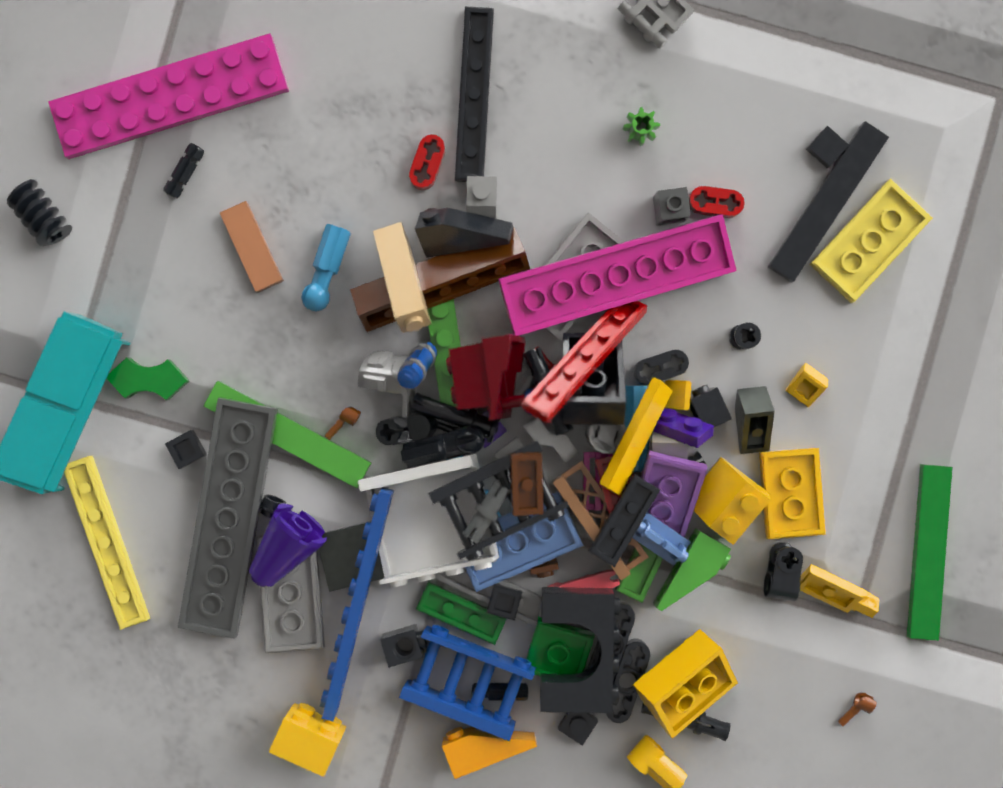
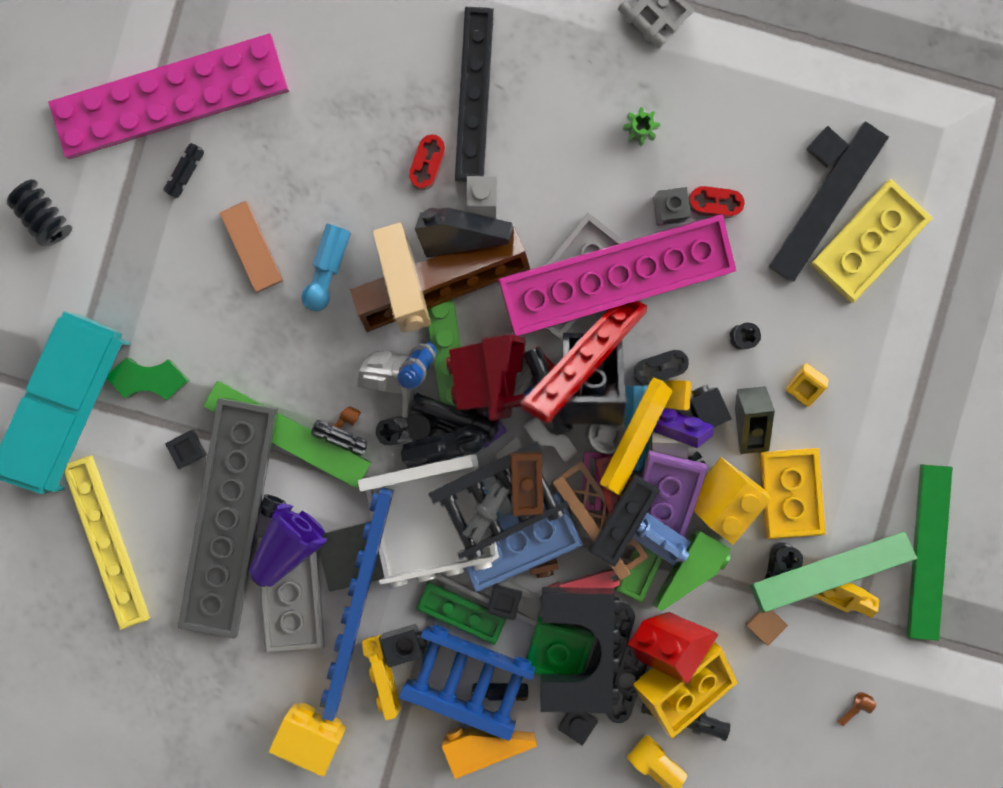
none -> black axle [311,420,367,456]
none -> yellow hinge [362,635,402,721]
none -> red slope [627,612,718,685]
none -> medium nougat tile [745,610,788,646]
none -> tile [749,531,917,614]

